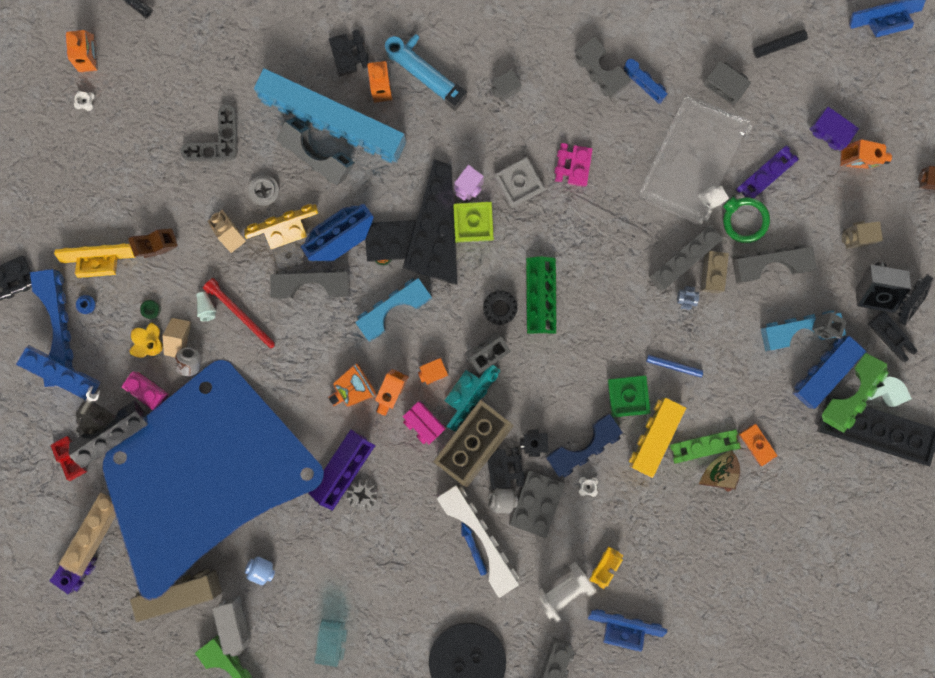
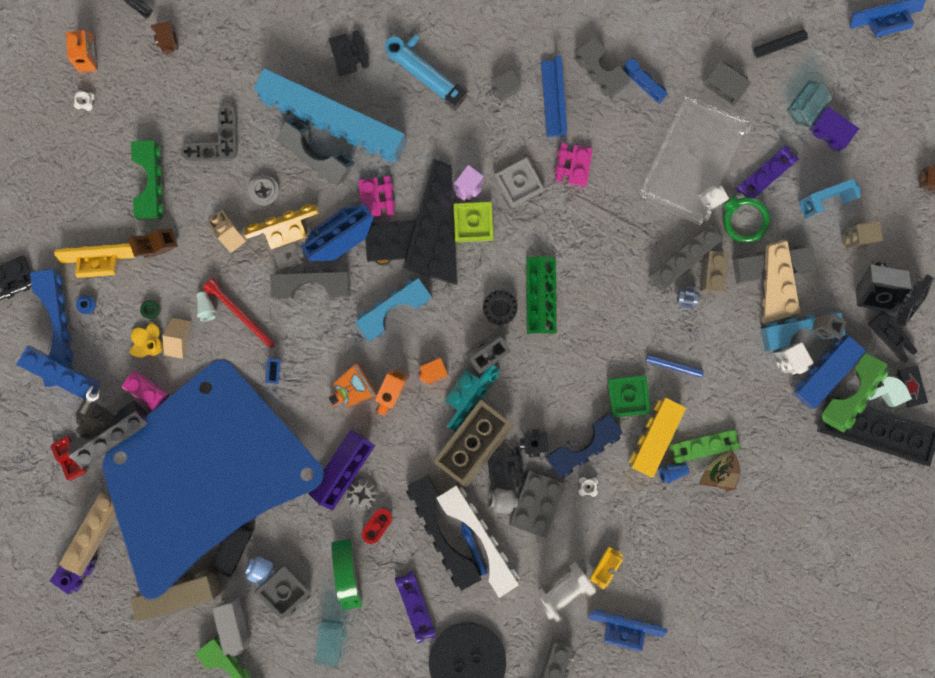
light grey head [175,348,201,376] -> none
orange torso [367,61,392,103] -> none
dark pink brick [402,401,446,444] -> none
orange plate [739,424,777,466] -> none
orange torso [840,140,892,169] -> none
none -> green arch [131,140,165,221]
none -> reddish brown brick [151,21,179,54]
none -> black beam [212,523,255,578]
none -> dark grey plate [255,564,311,620]
none -> blue piece [264,359,280,384]
none -> green arch [332,539,362,610]
none -> dark pink plate [358,176,396,217]
none -> red plate [362,508,392,544]
none -> dark purple plate [395,571,437,643]
none -> black arch [406,474,482,591]
none -> blue fence [541,55,567,138]
none -> blue cone [659,463,689,483]
none -> tan wing [762,240,801,324]
none -> white brick [774,343,813,375]
none -> clear light blue brick [787,80,833,127]
none -> dark azure panel [798,179,861,219]
none -> black tile [897,366,928,407]

